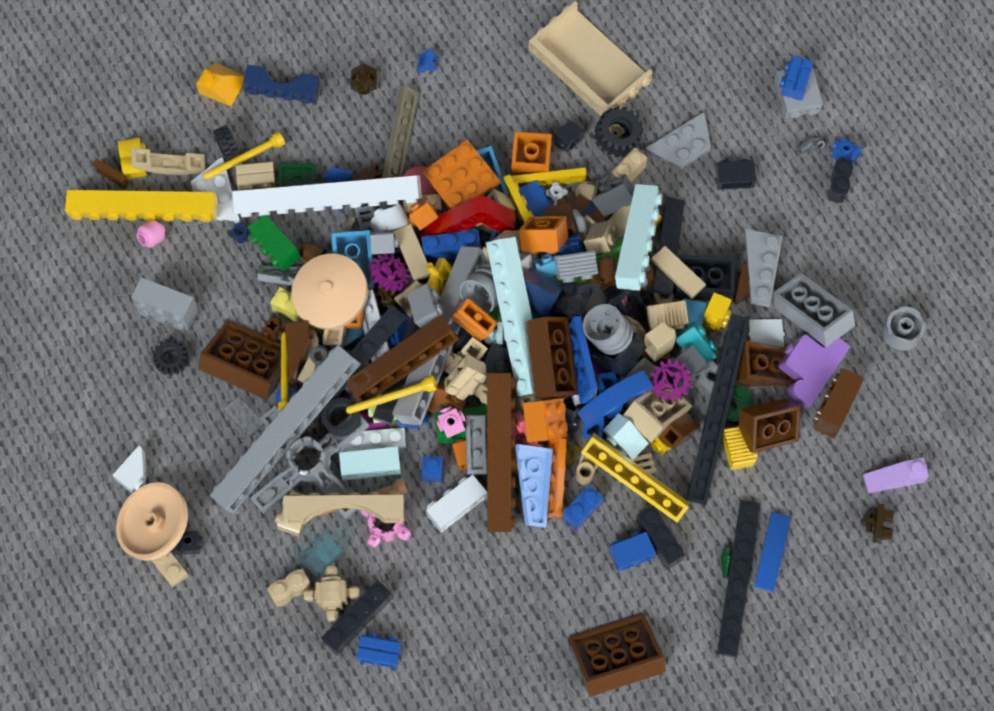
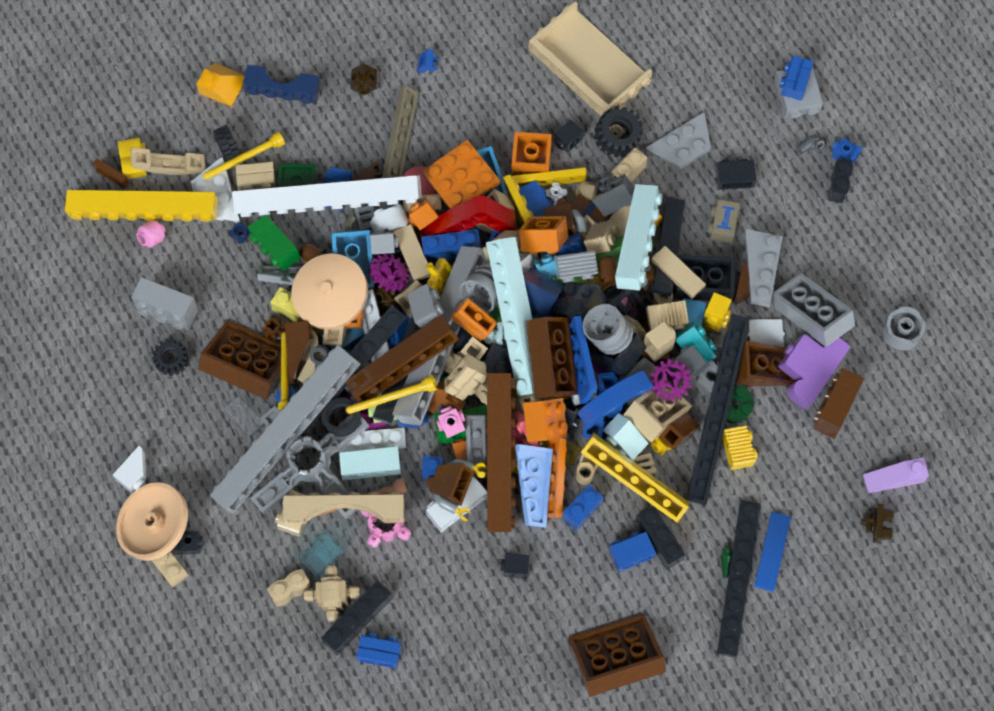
reddish brown slope [739,398,801,453] -> none
none -> reddish brown torso [426,459,487,522]
none -> black brick [500,553,530,579]
none -> dark tan brick [708,199,740,244]

